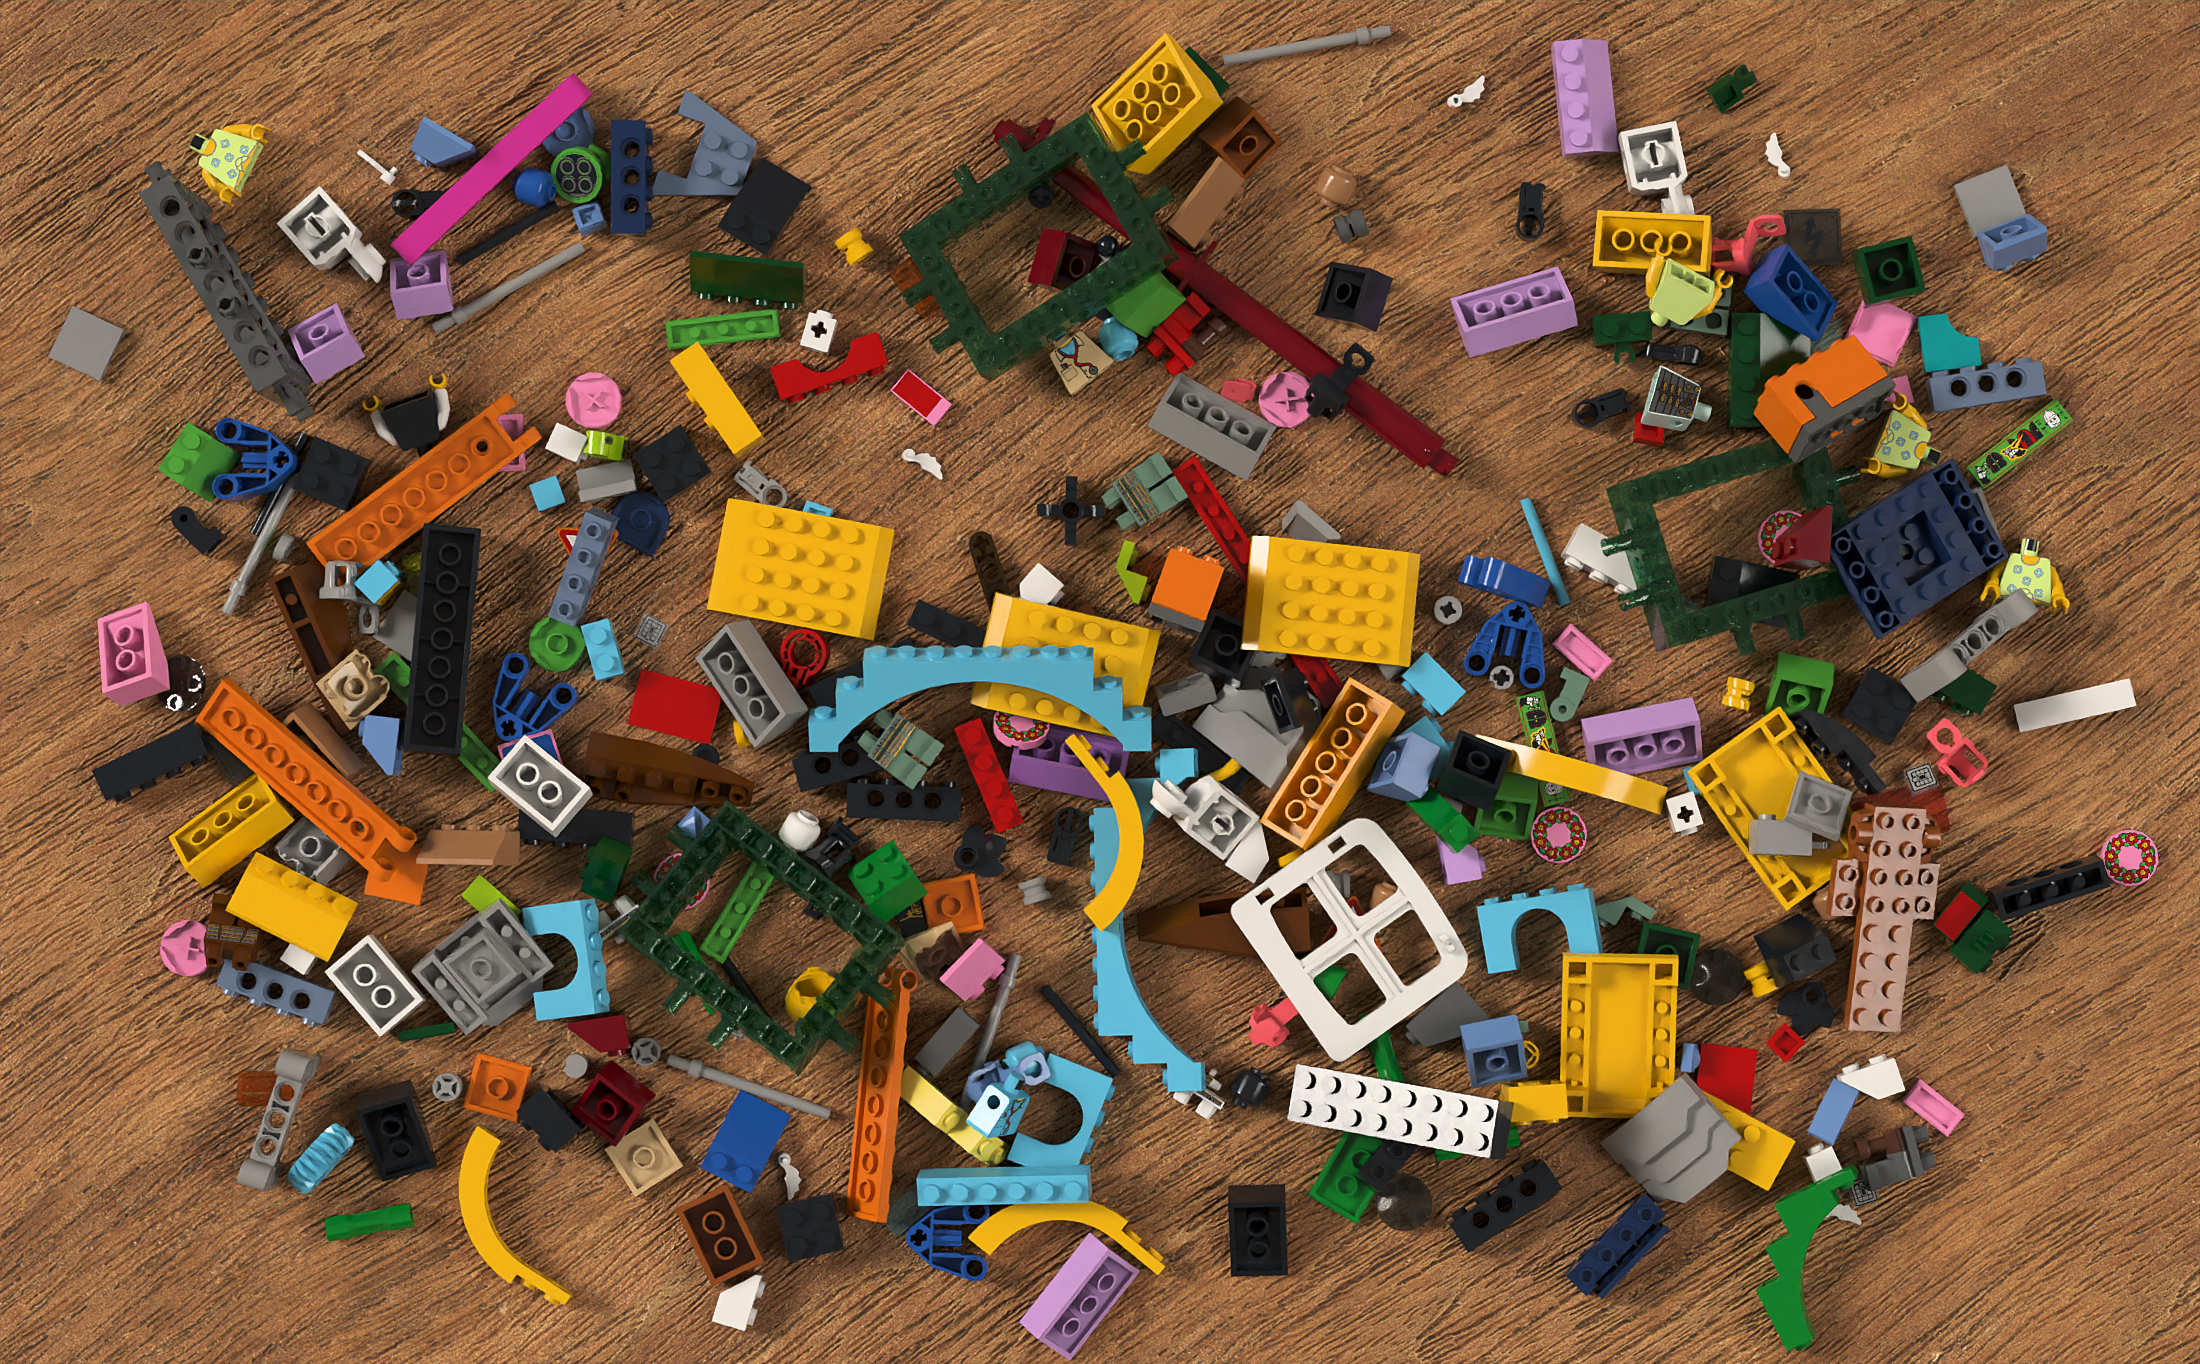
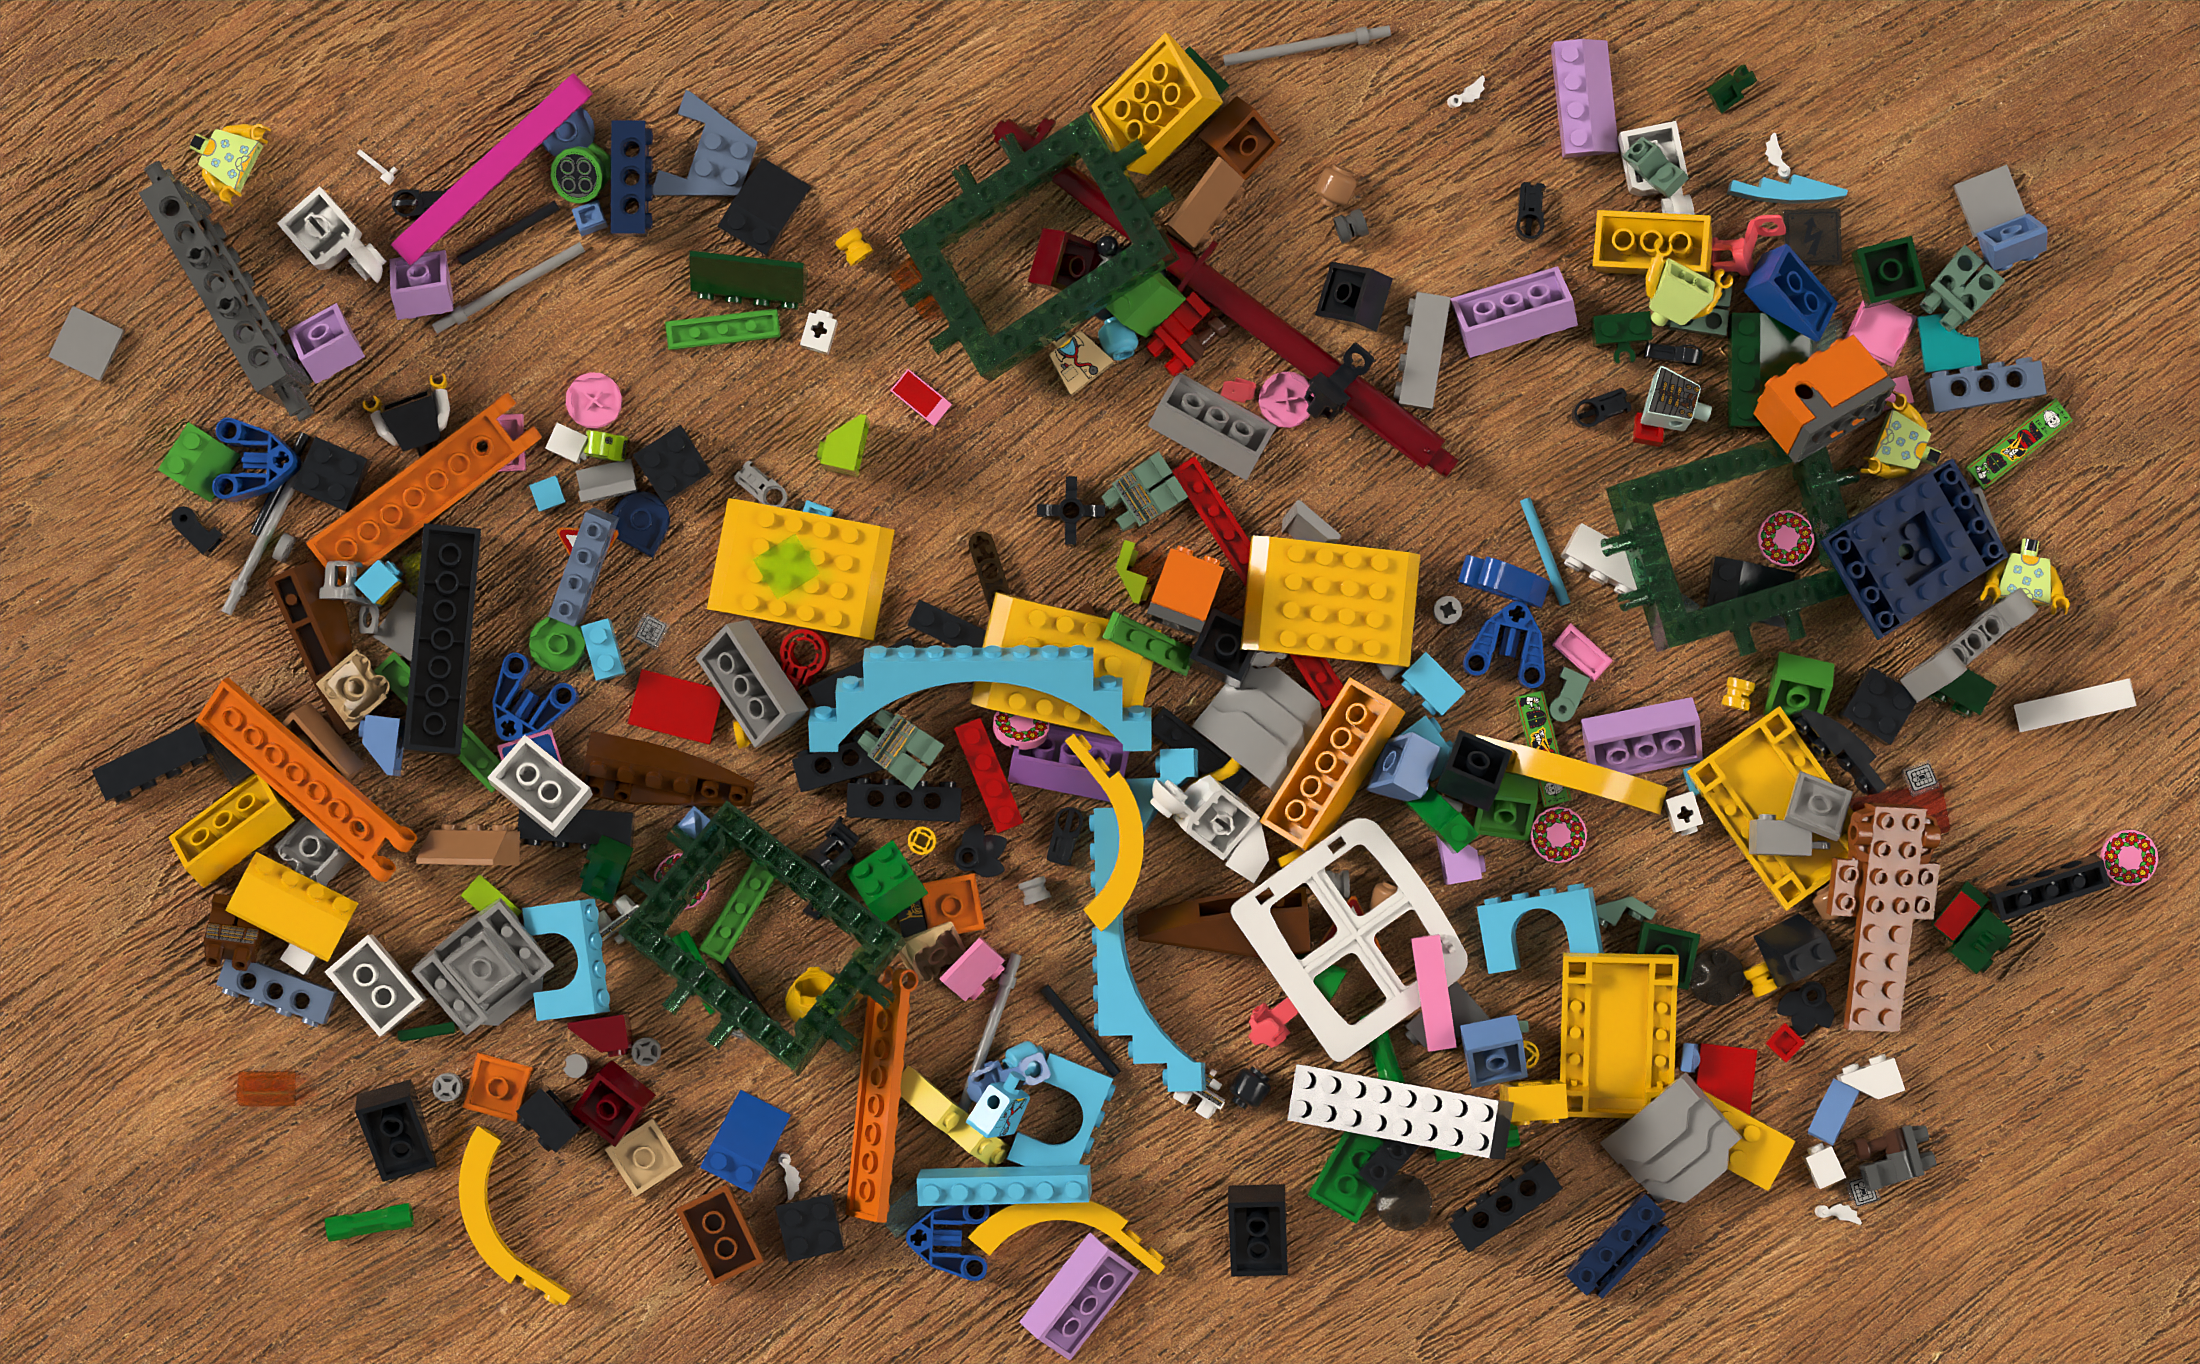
bright pink slope [98,602,170,706] -> none
clear smoke dish [157,655,206,712] -> none
bright pink tile [160,920,210,976] -> none
light grey beam [237,1048,320,1192] -> none
medium azure gear [287,1123,354,1194] -> none
orange tile [364,840,429,905] -> none
medium blue slope [410,116,480,168] -> none
blue head [512,167,557,207] -> none
light grey bar [667,1054,831,1120] -> none
yellow brick [670,341,766,459] -> none
black tile [691,744,720,765] -> none
white slope [712,1272,766,1331] -> none
red arch [770,332,889,405] -> none
white head [779,810,821,854] -> none
white piece [902,449,943,480] -> none
dark grey slope [914,1006,981,1077] -> none
white slope [1020,563,1064,606] -> none
black piece [1028,183,1054,209] -> none
light grey slope [1154,672,1217,716] -> none
black slope [1260,667,1318,734] -> none
light grey piece [1488,666,1514,691] -> none
green arch [1756,1163,1859,1351] -> none
dark red slope [1772,505,1833,571] -> none
bright pink tile [1902,1079,1965,1137] -> none
coral piece [1926,718,1988,787] -> none
none -> clear neon green piece [753,534,820,600]
none -> lime slope [817,414,870,477]
none -> yellow wheel [908,827,937,855]
none -> bright green tile [1102,611,1193,676]
none -> light grey brick [1393,292,1451,411]
none -> bright pink tile [1411,934,1457,1052]
none -> sand green slope [1622,137,1689,198]
none -> medium azure slope [1727,174,1848,204]
none -> sand green hips [1919,245,2005,332]

